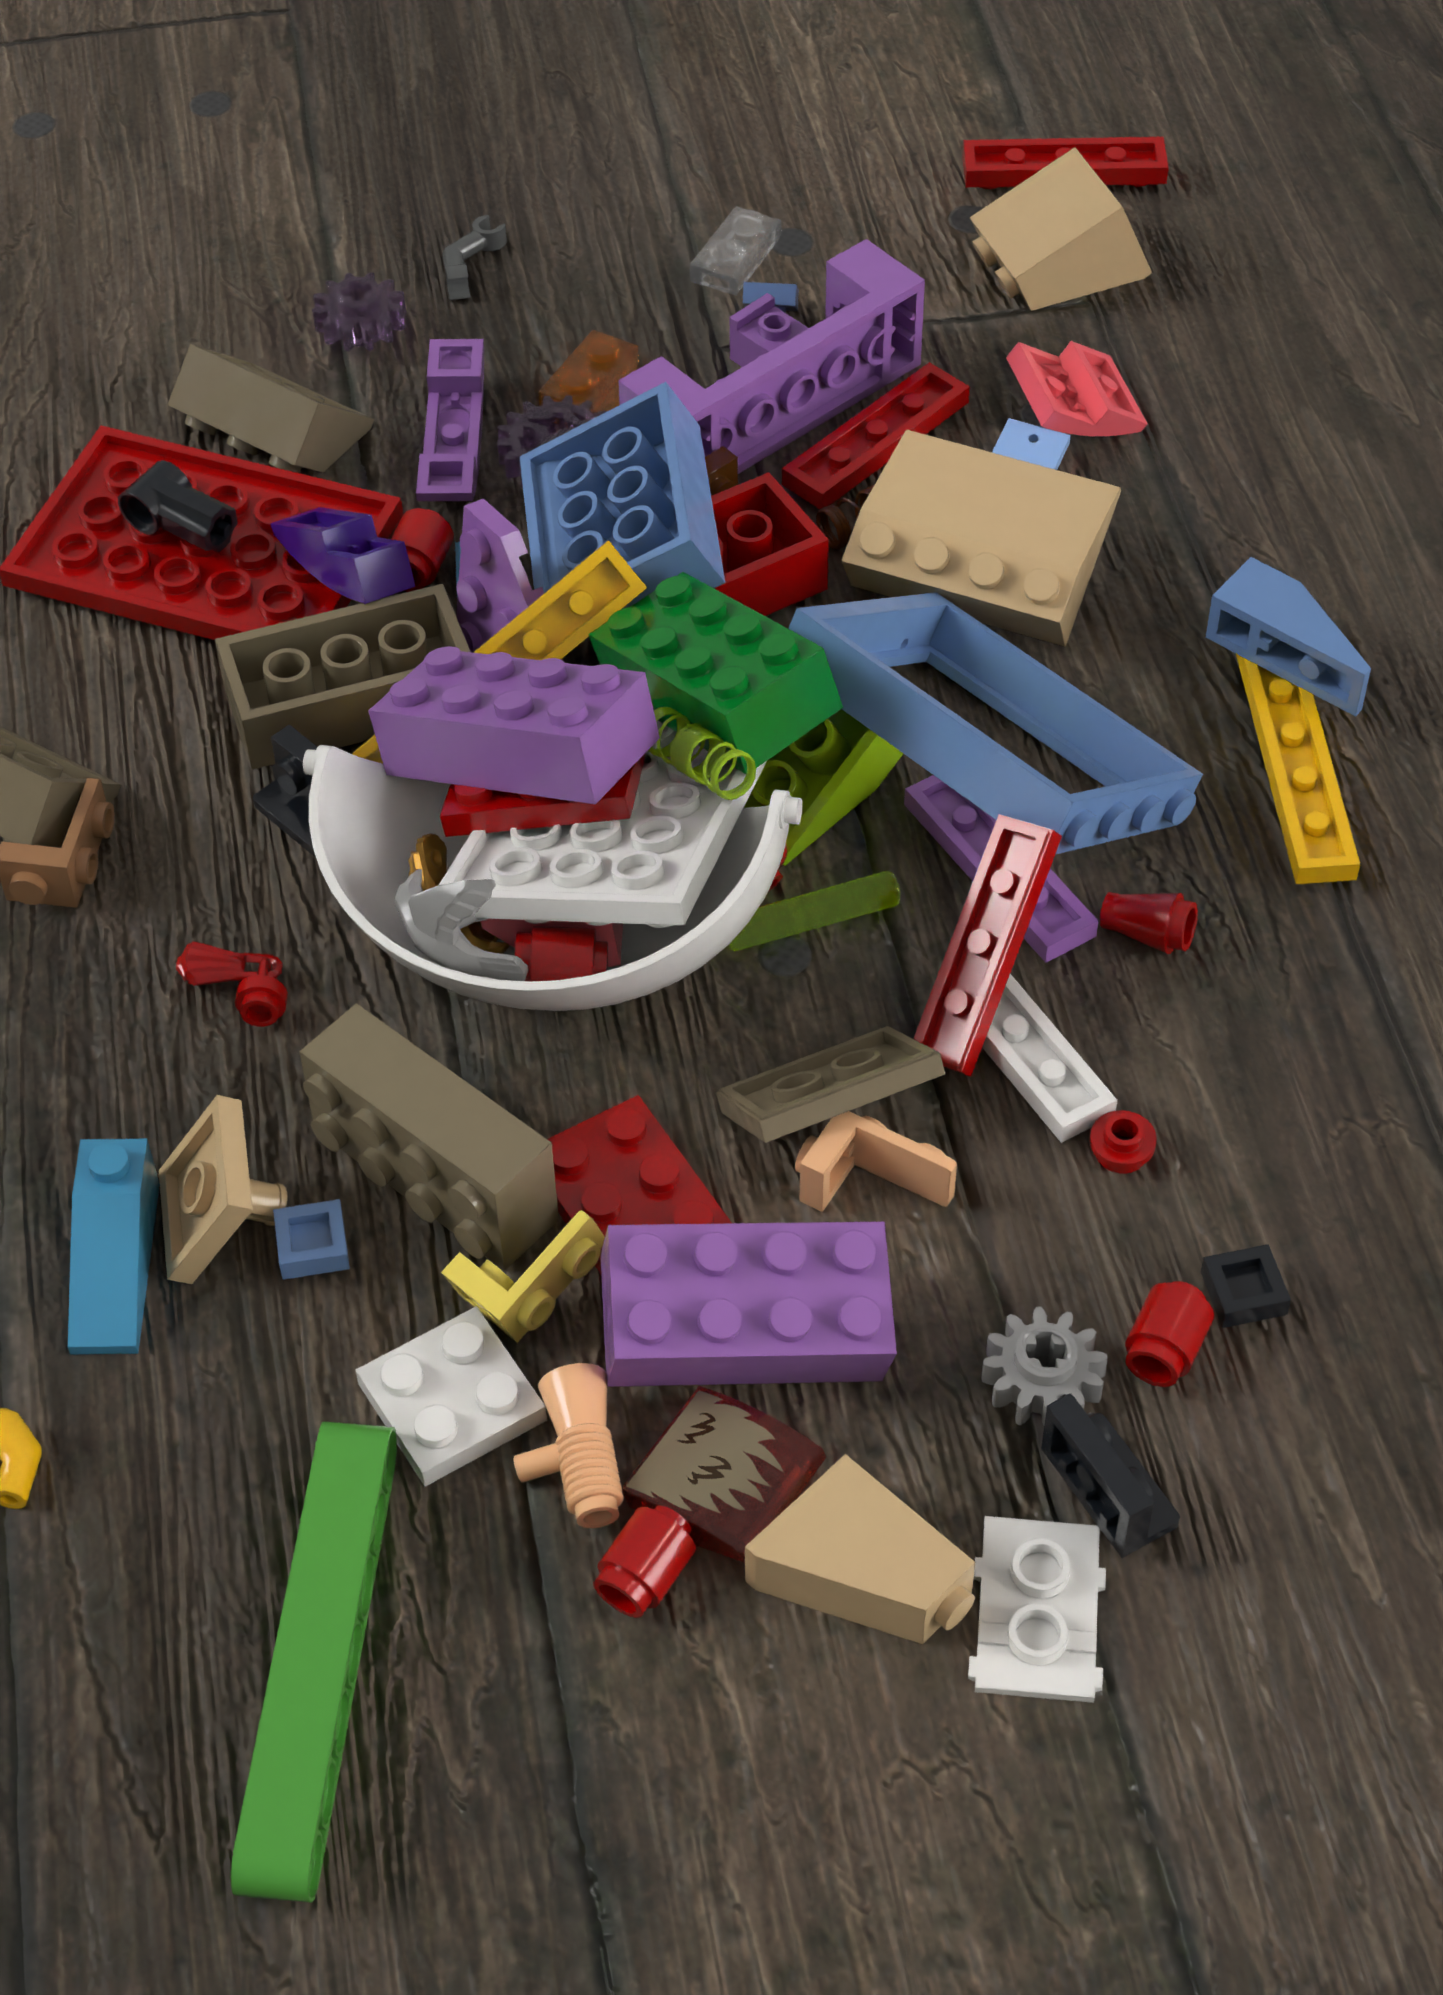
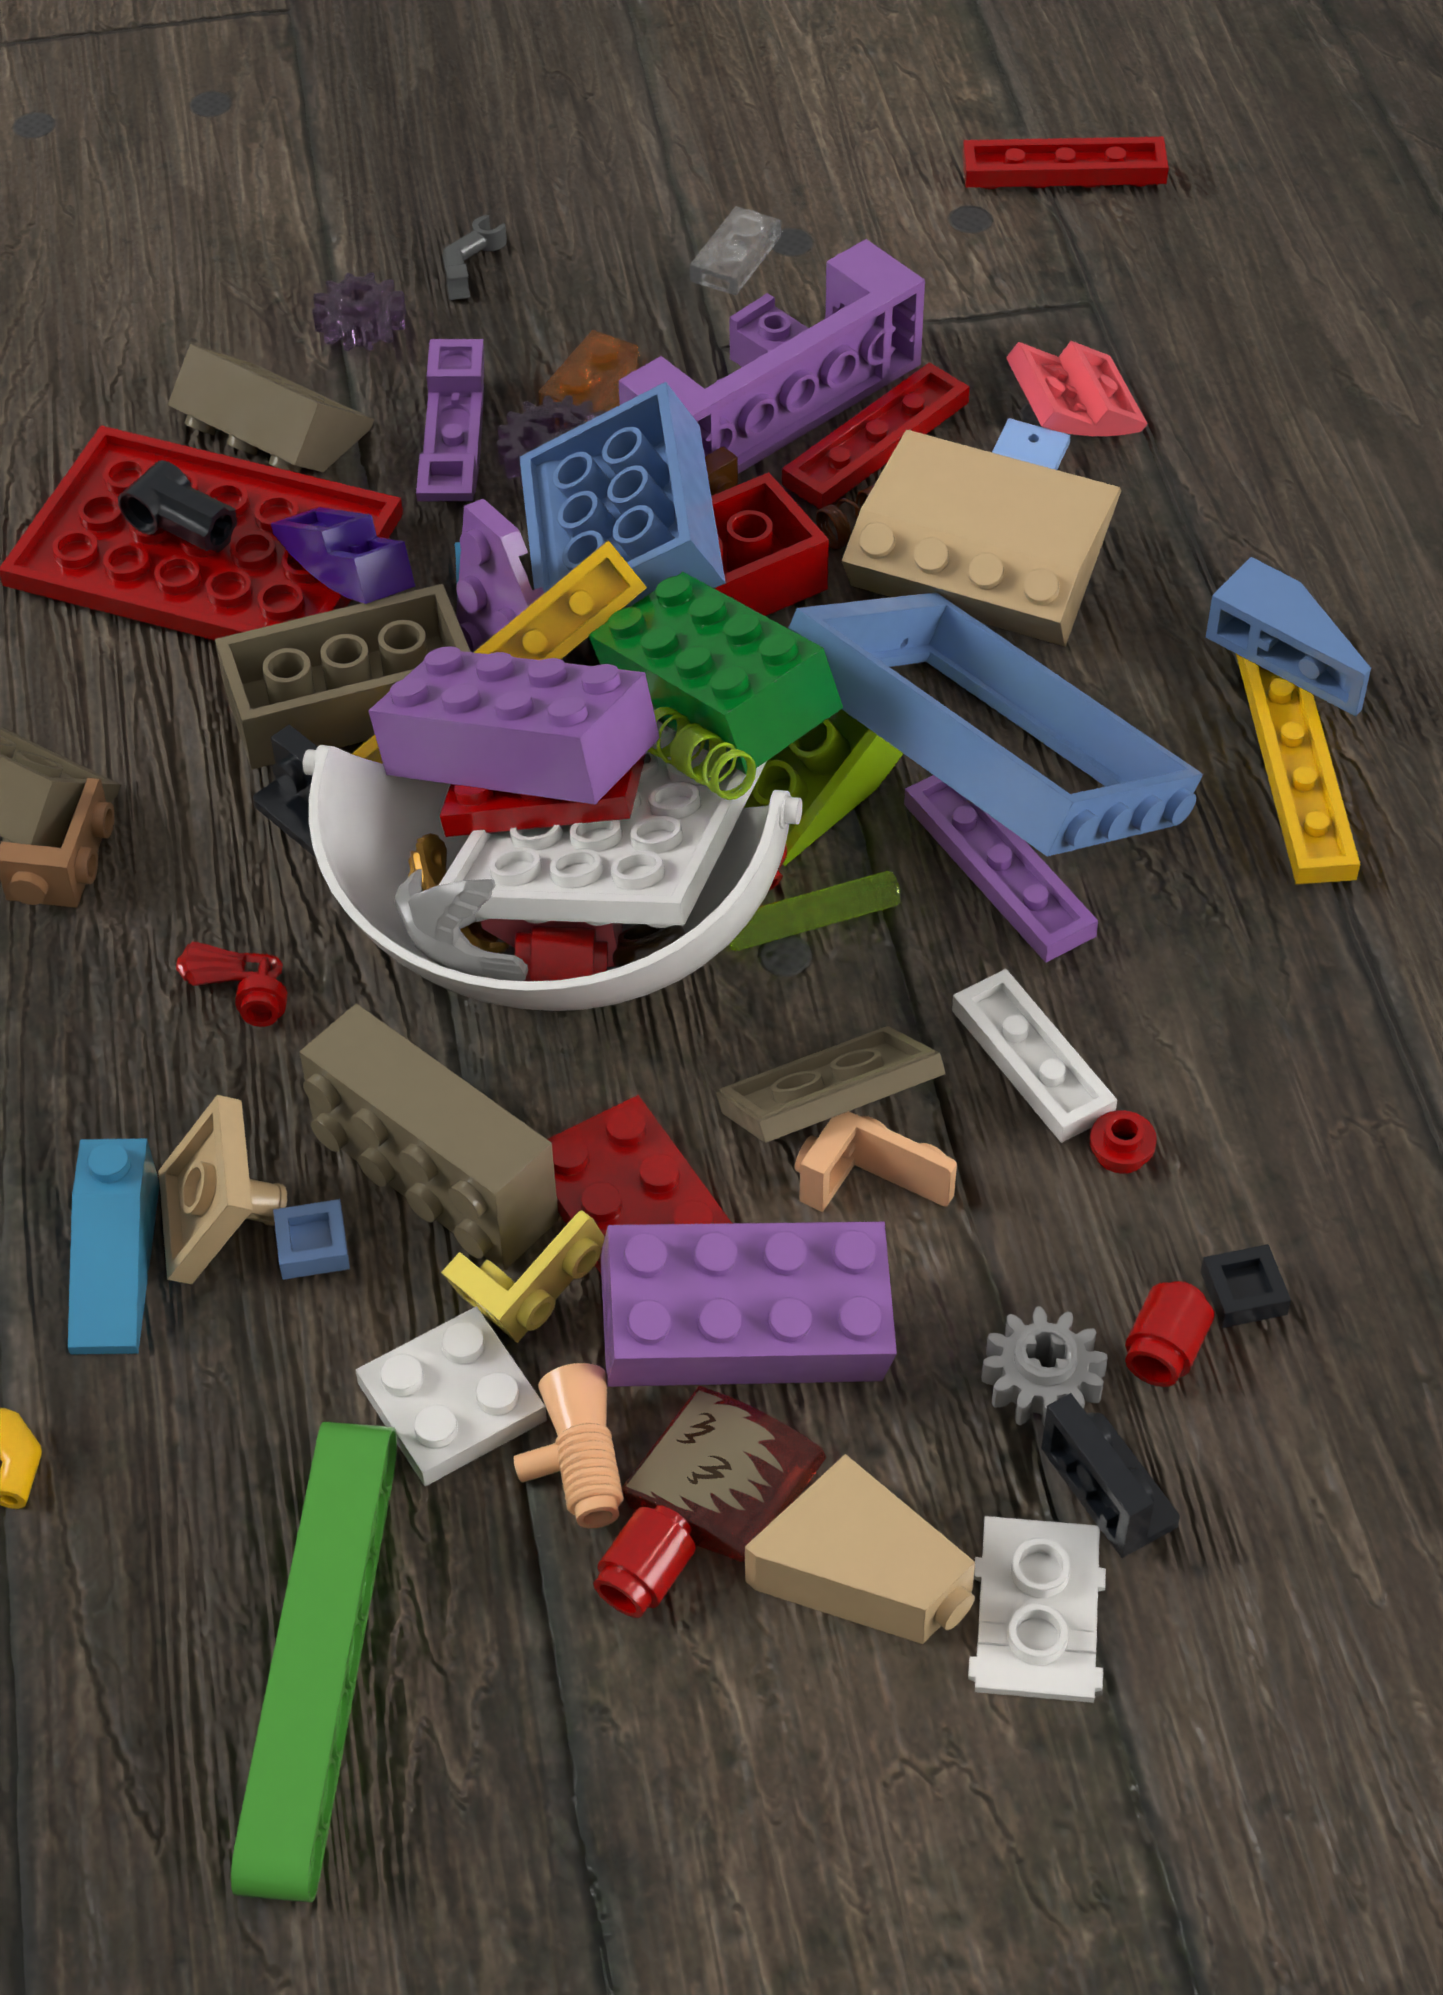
red brick [391,508,454,592] -> none
medium blue plate [743,282,799,313] -> none
tile [913,814,1062,1077] -> none
tan slope [970,147,1152,311] -> none
red cone [1100,892,1198,954] -> none
none -> dark brown piece [613,924,686,968]

